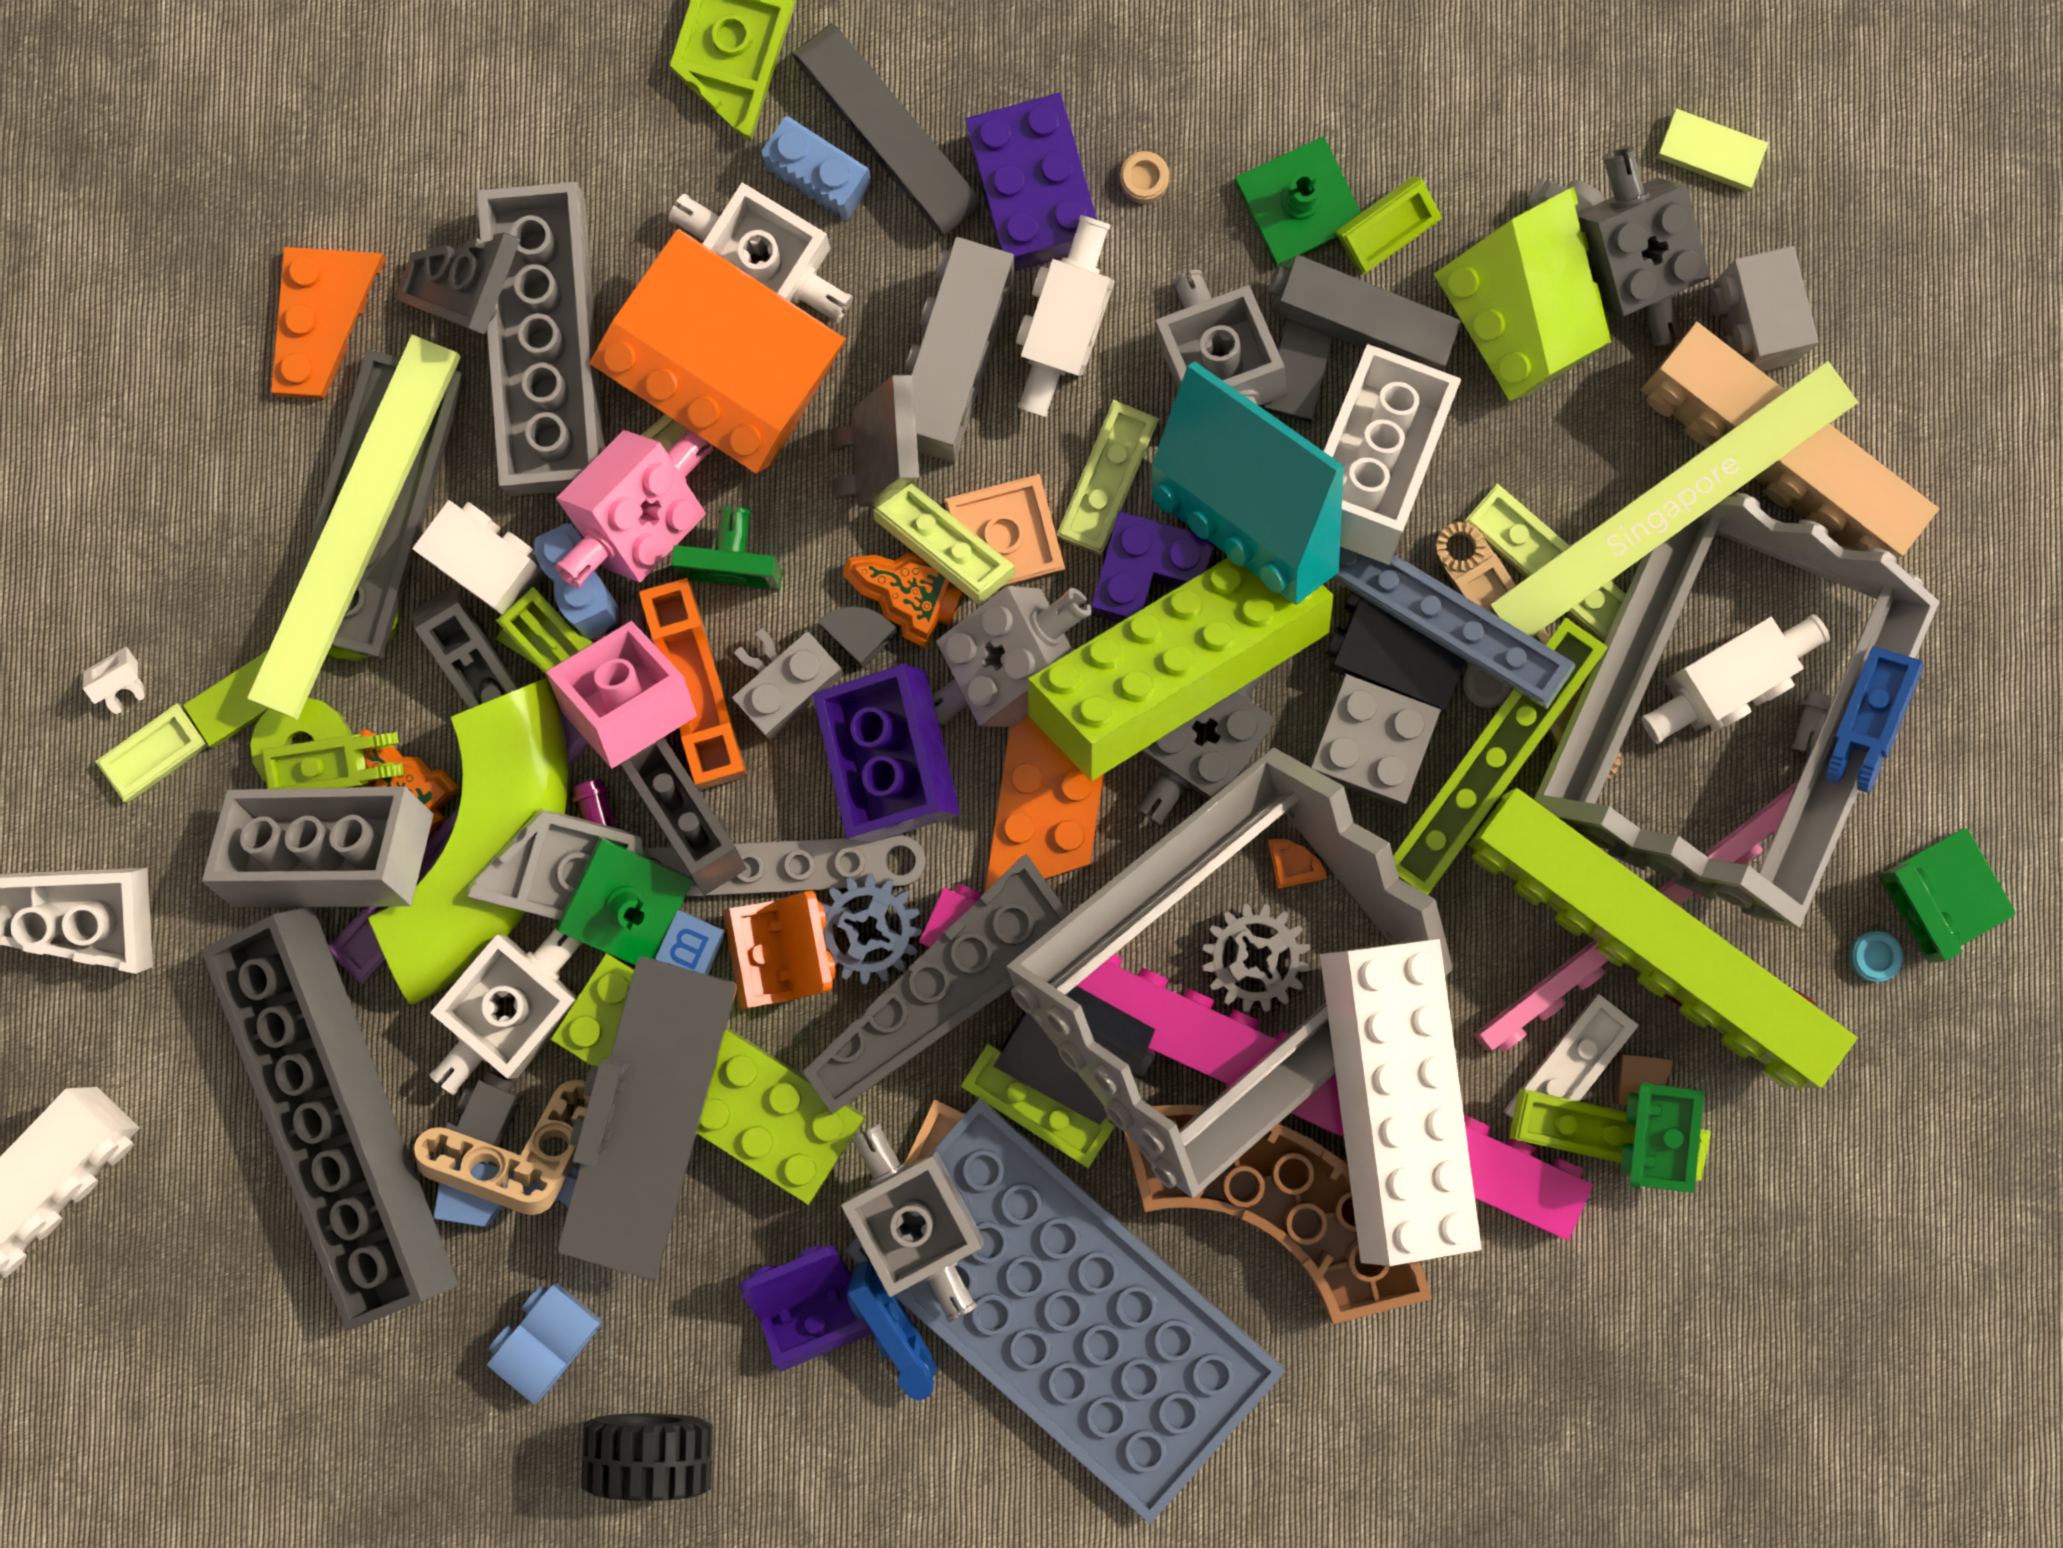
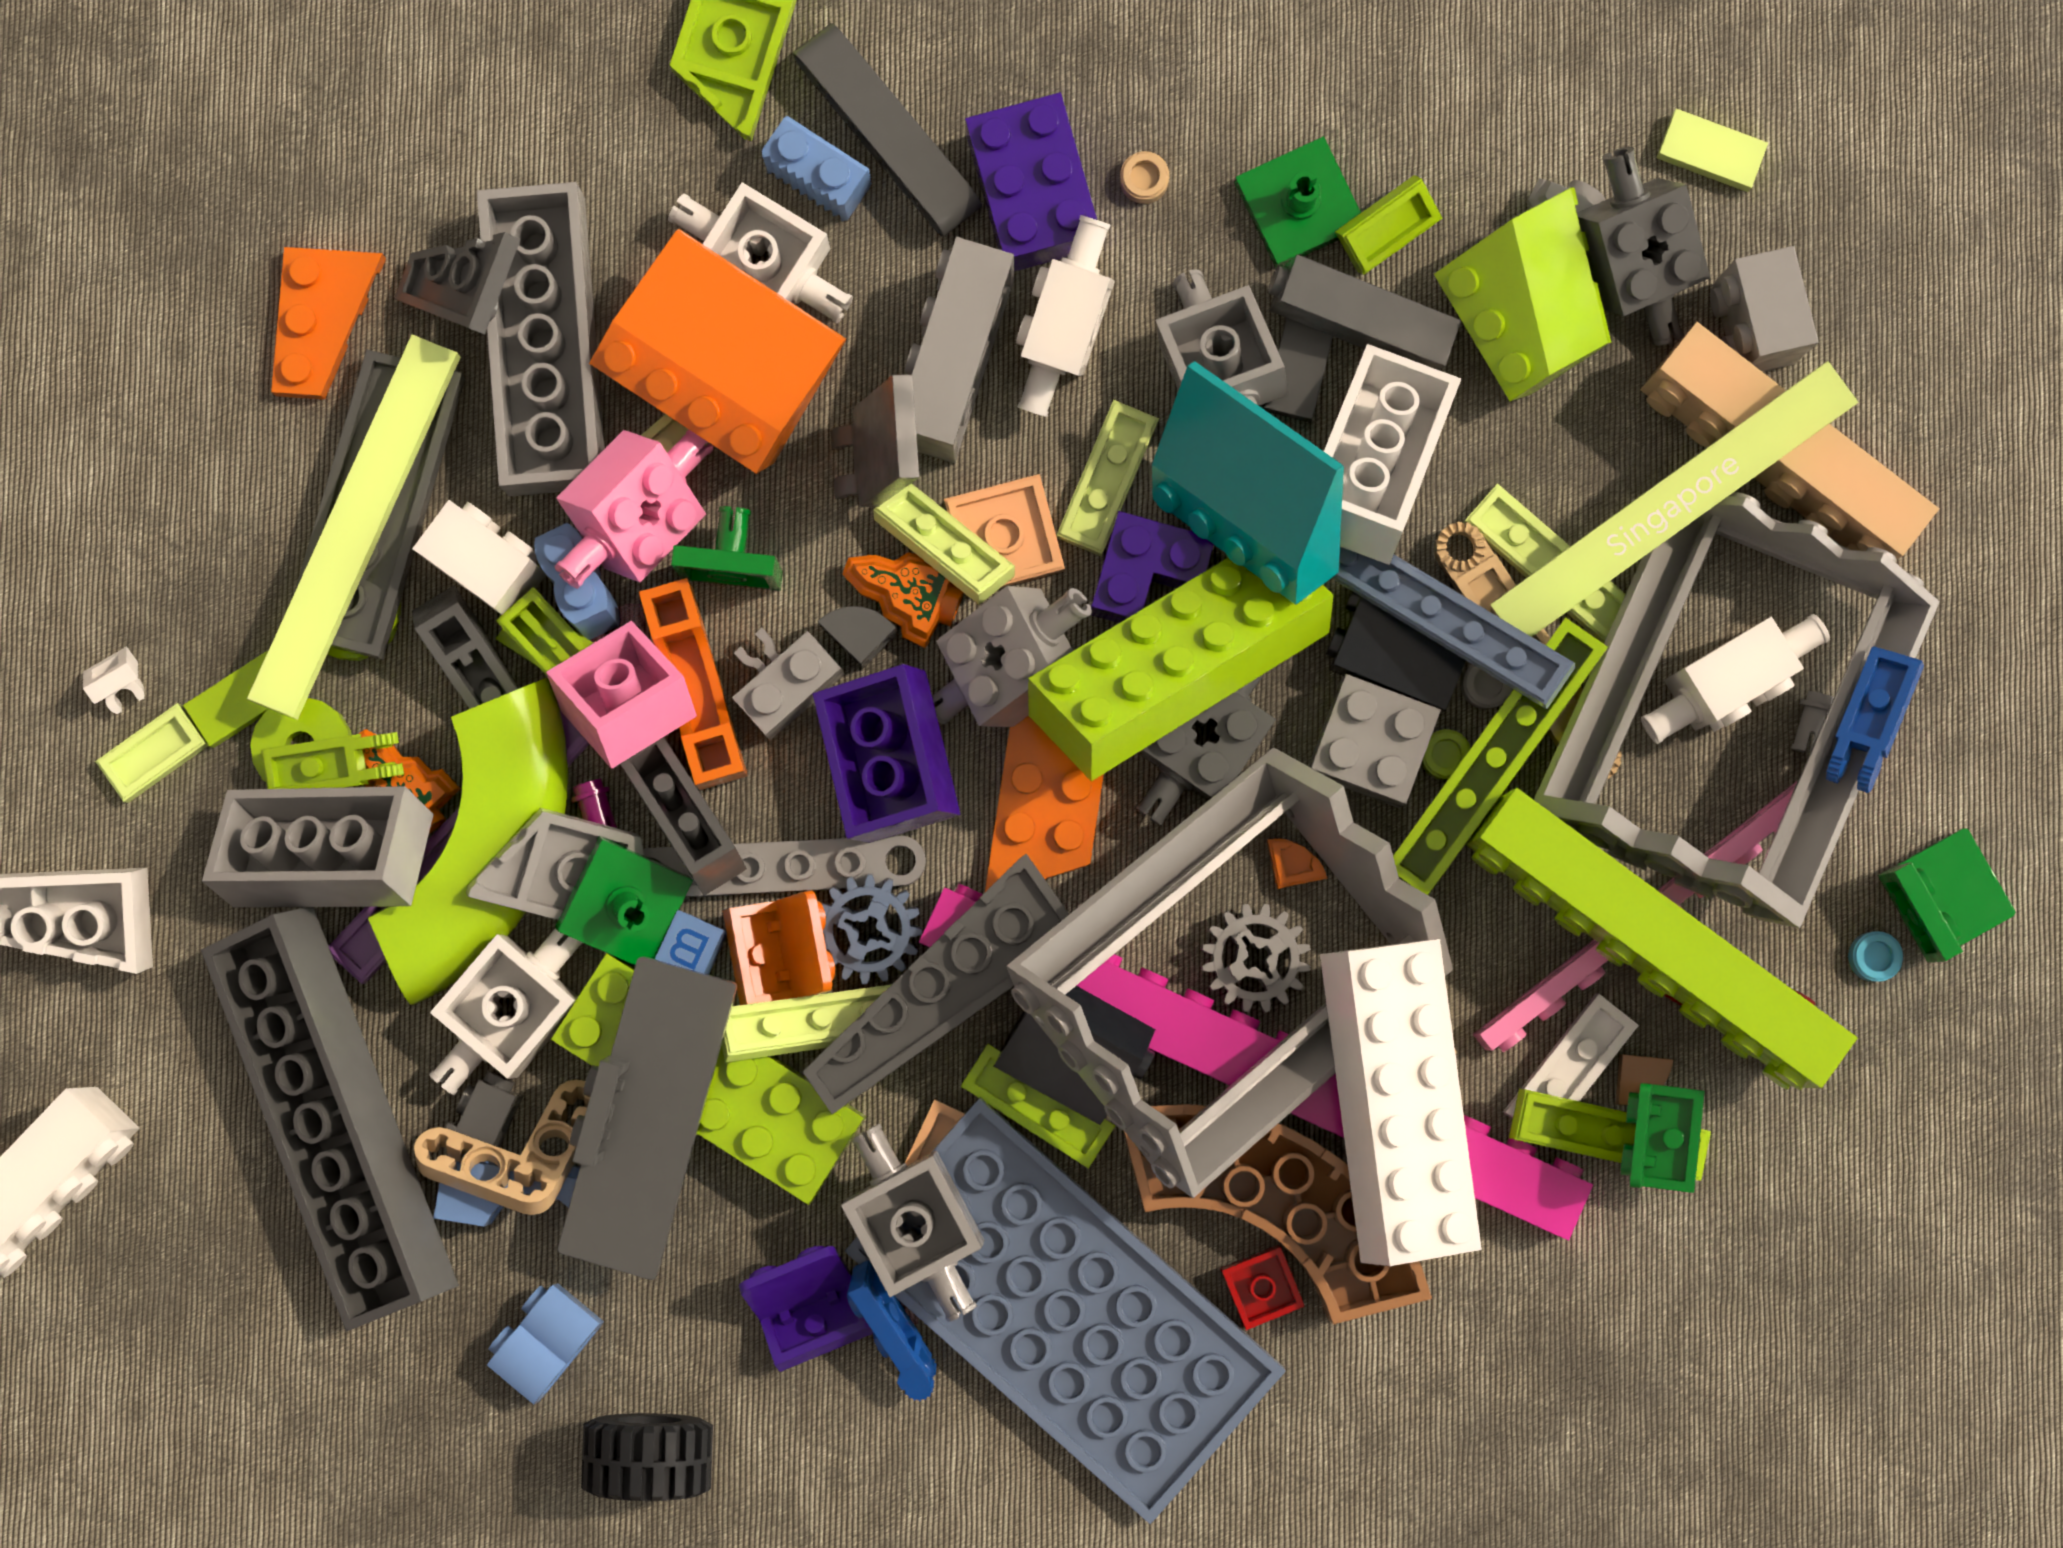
none -> yellowish green tile [722,984,892,1062]
none -> red piece [1220,1245,1305,1330]
none -> lime tile [1421,729,1471,780]

